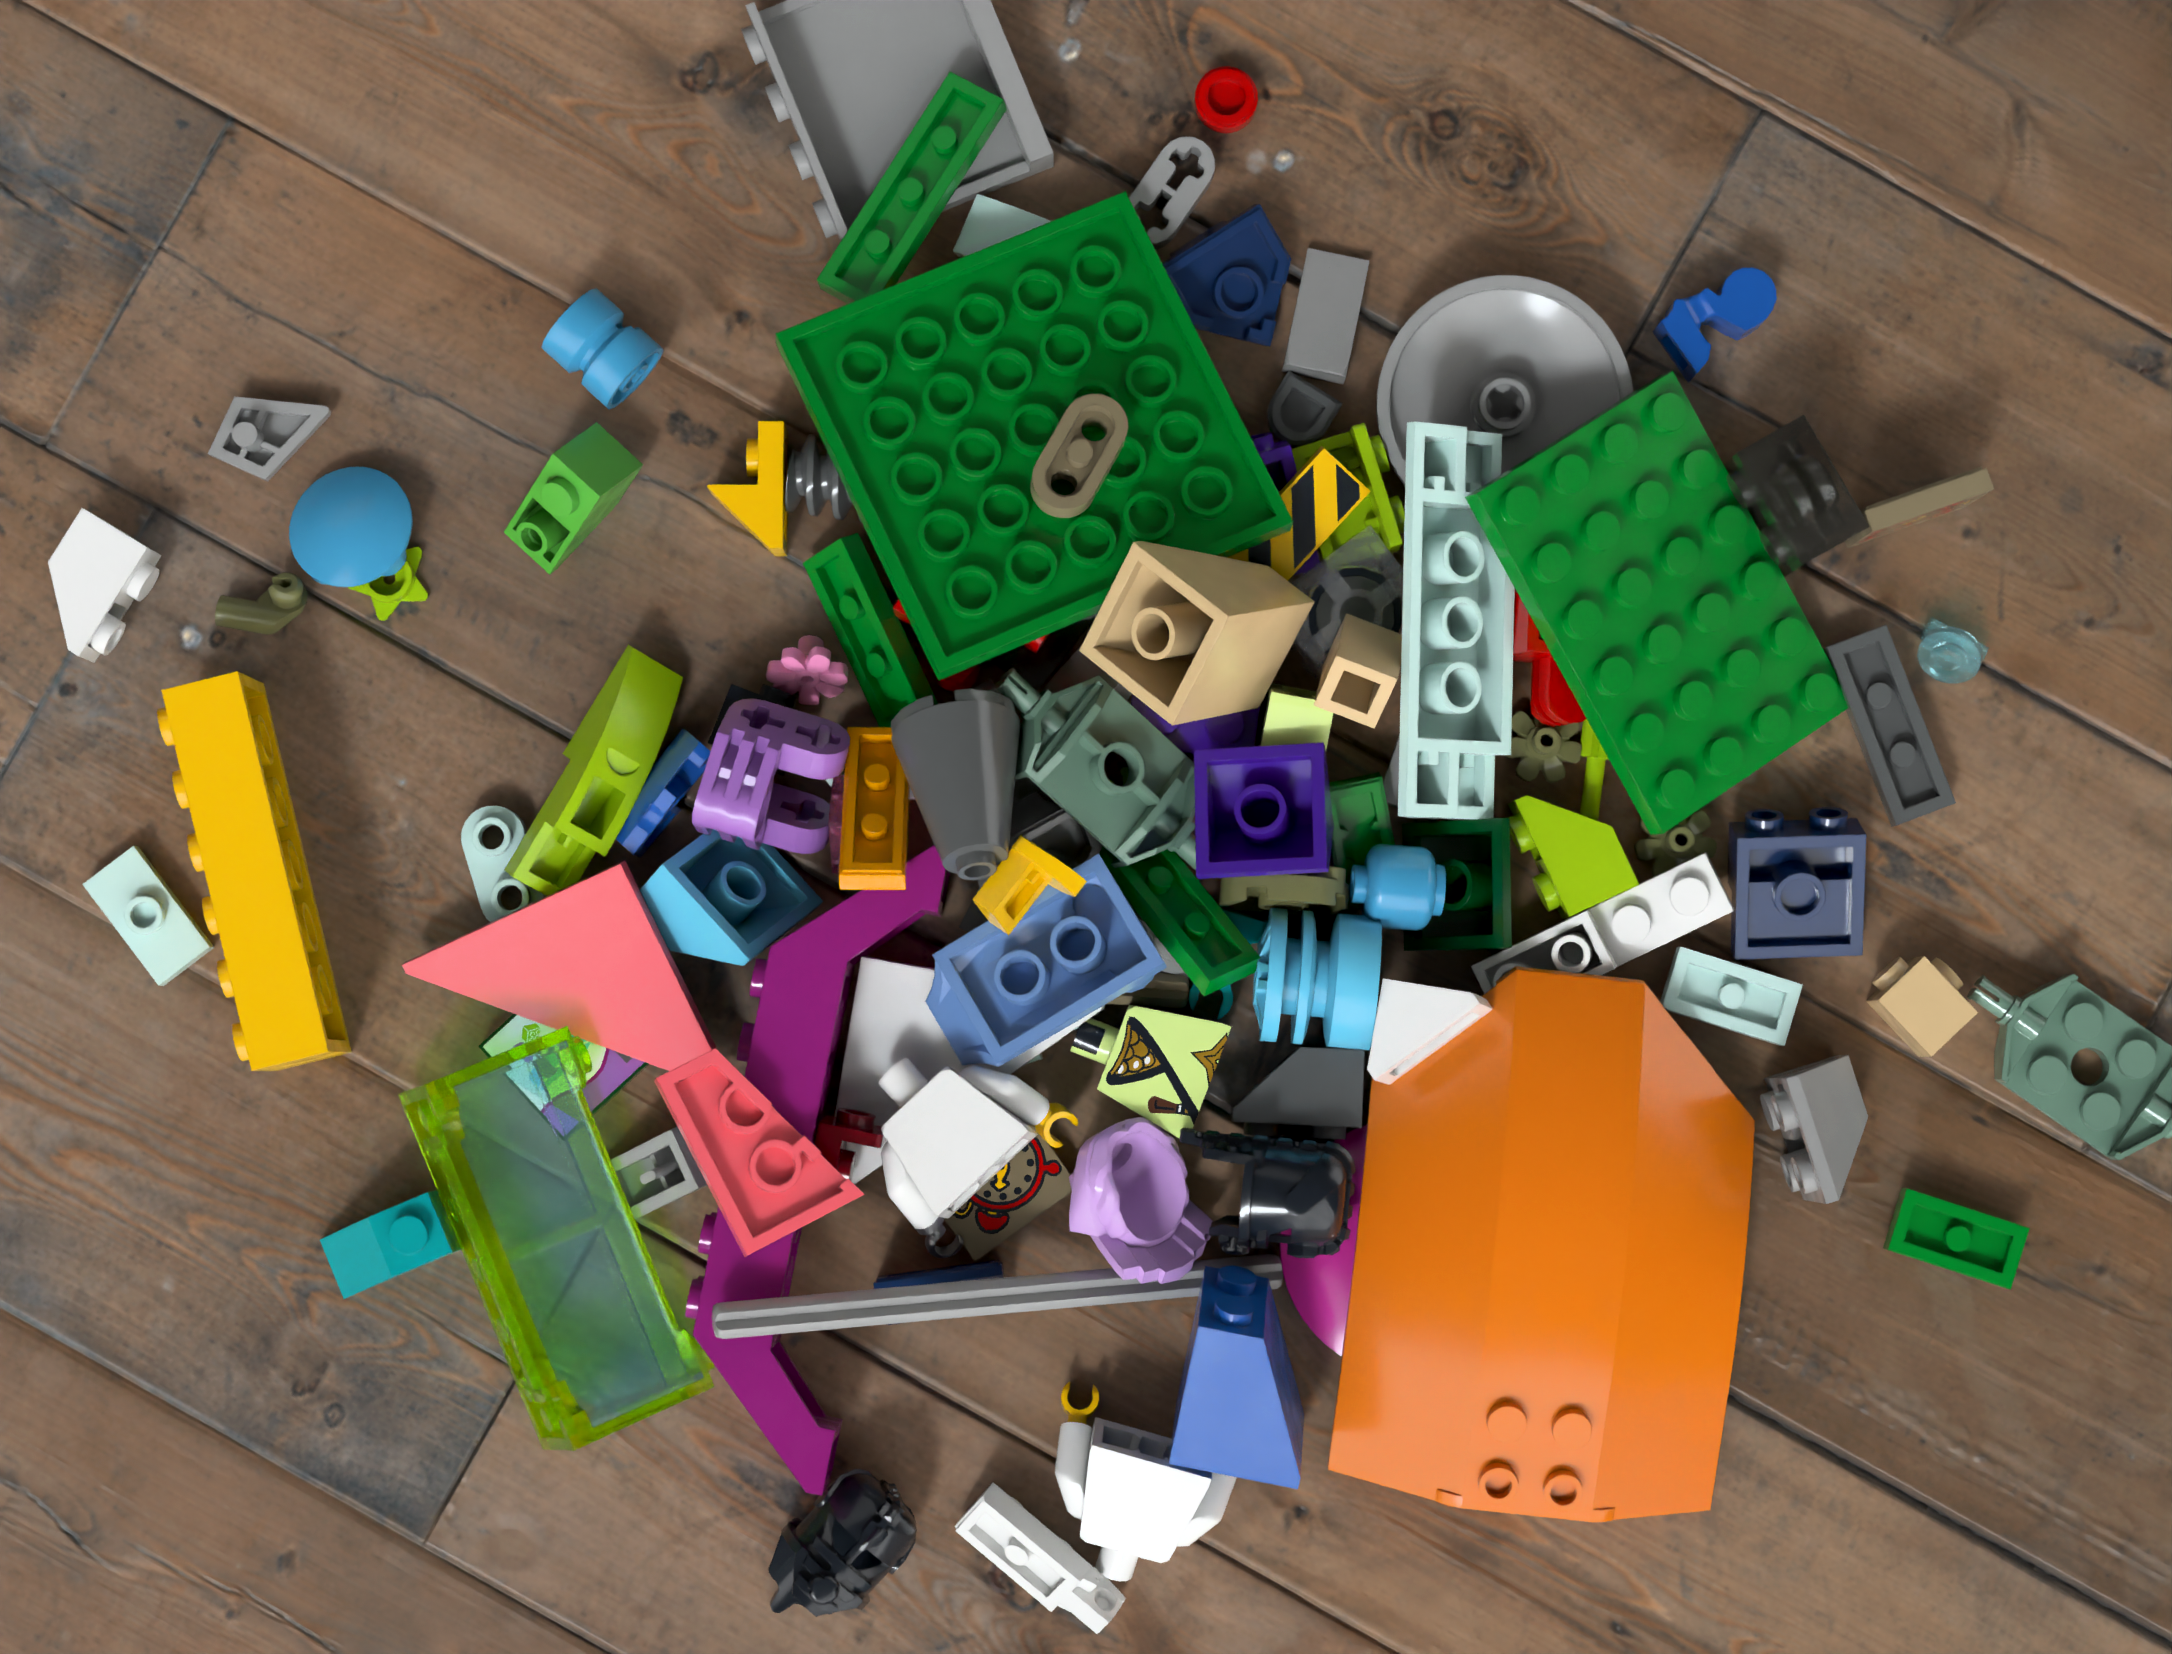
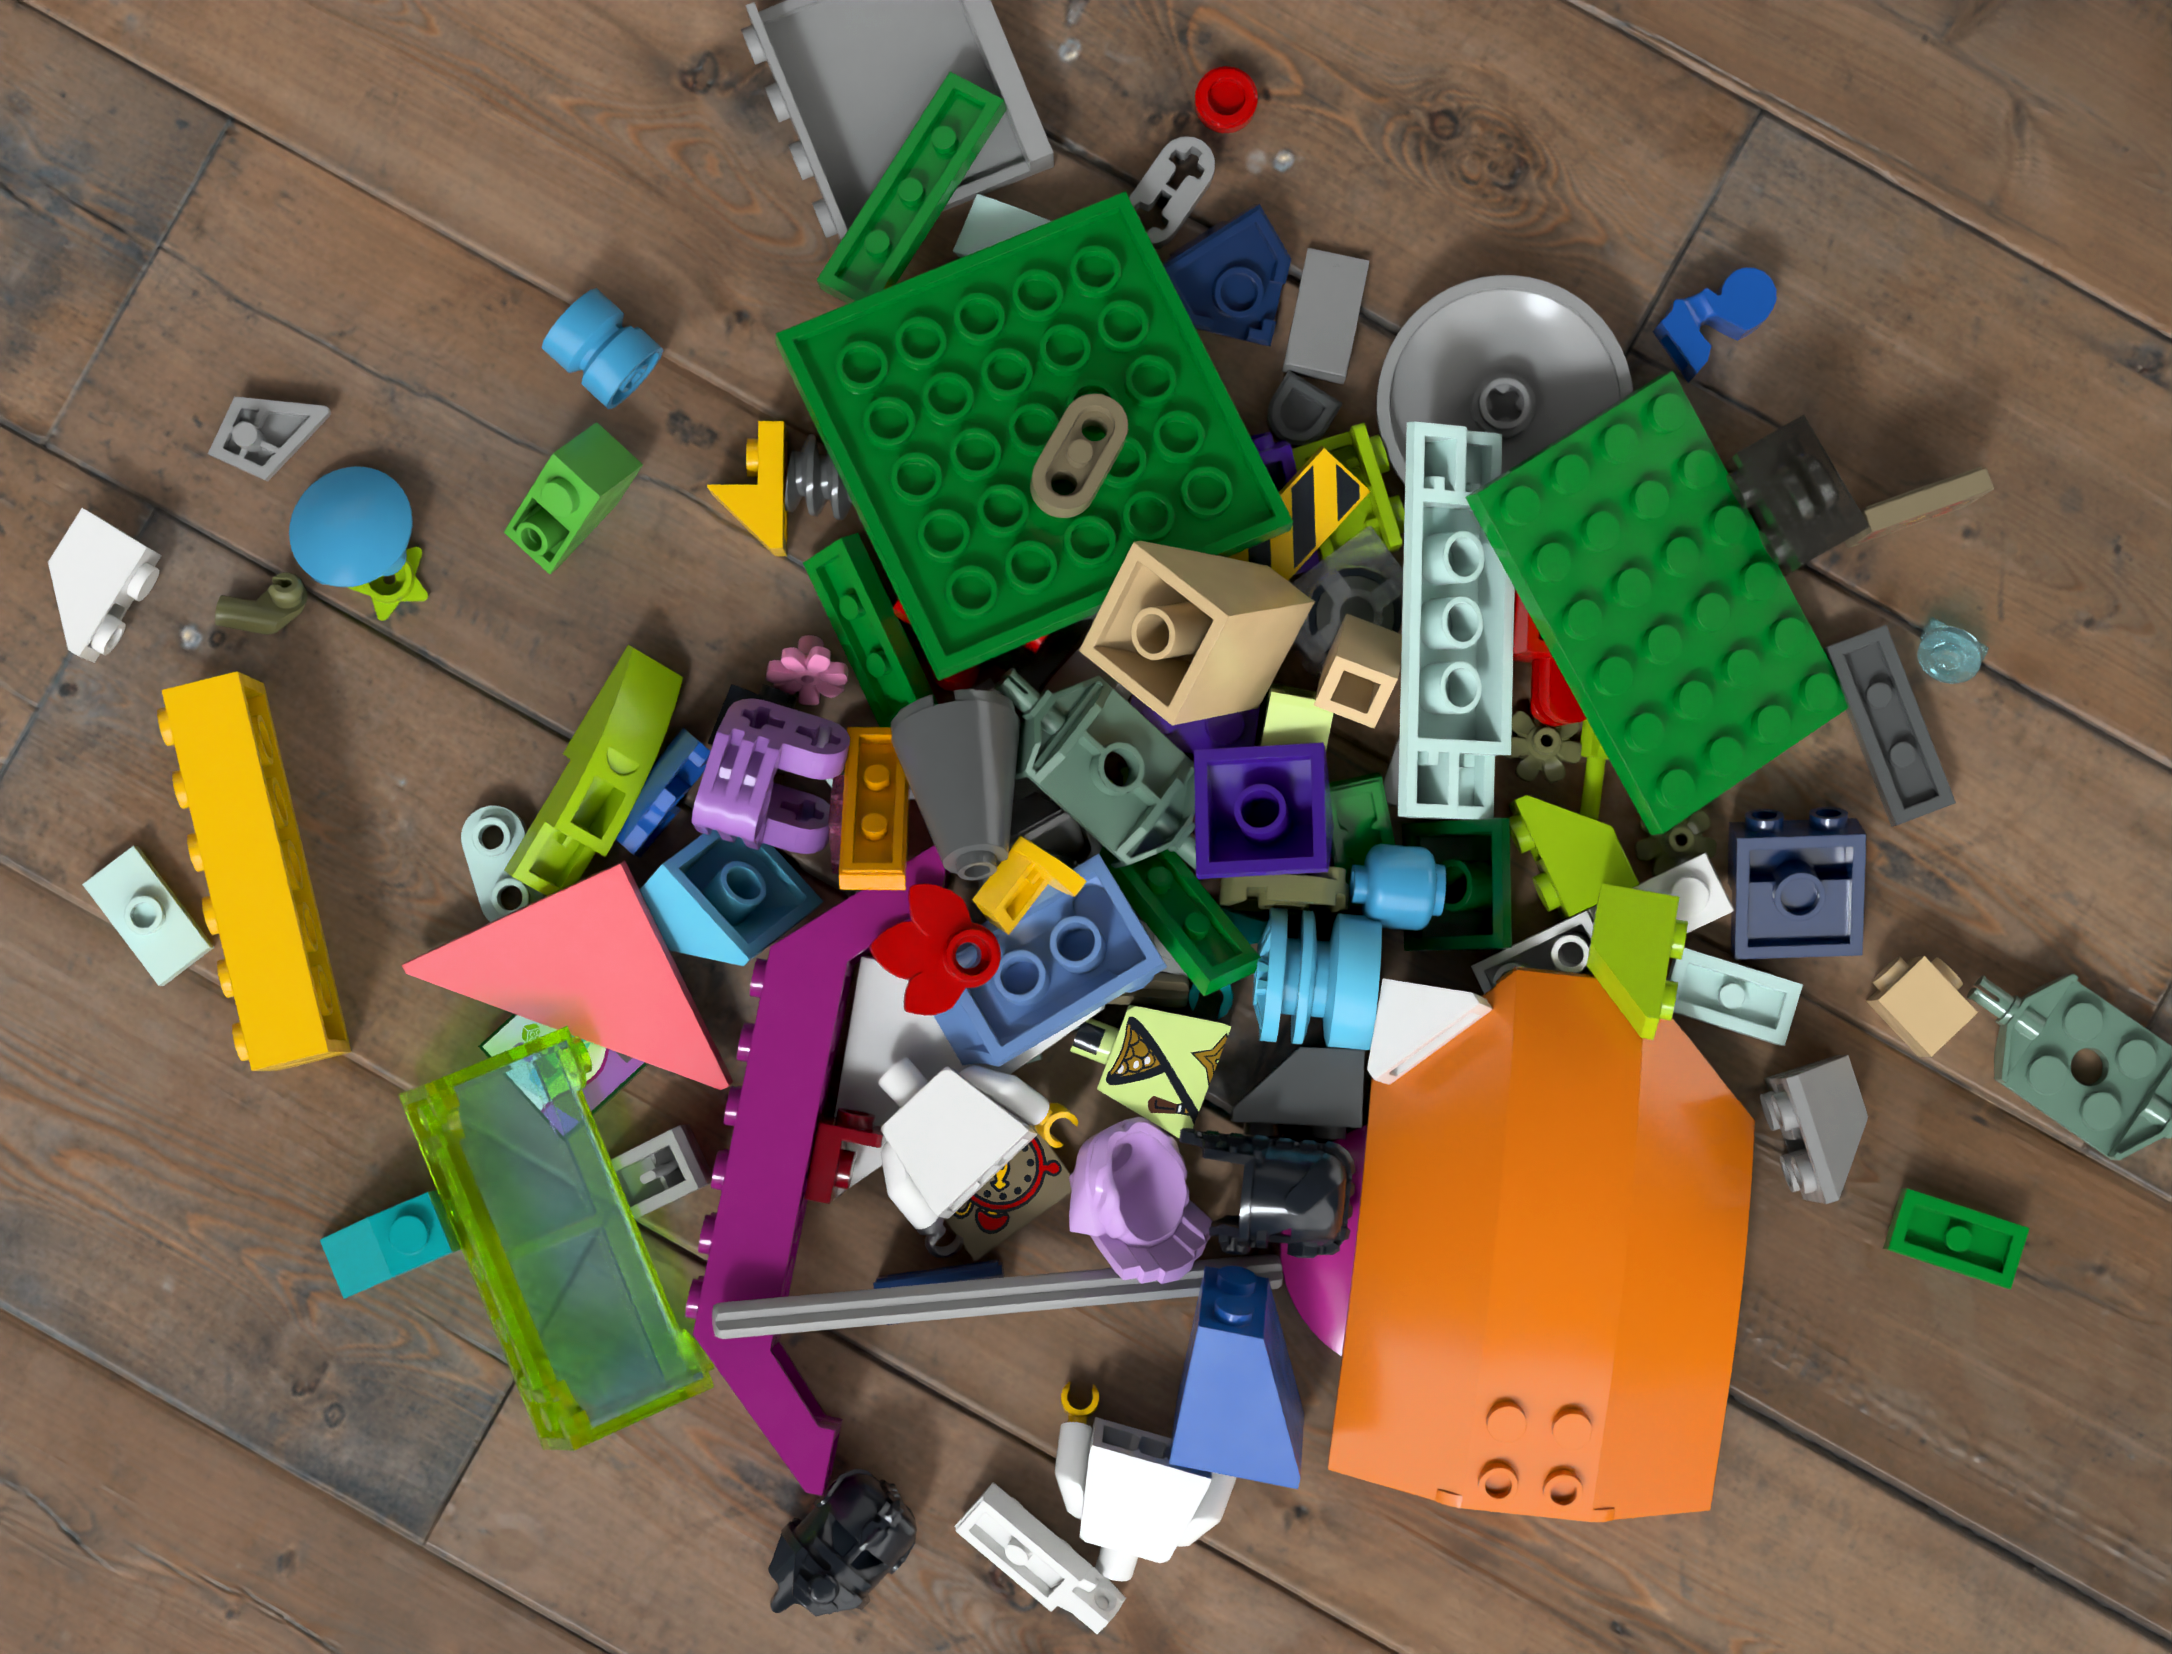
coral wing [654,1048,865,1257] -> none
none -> red plate [869,883,1001,1016]
none -> lime slope [1586,883,1688,1040]

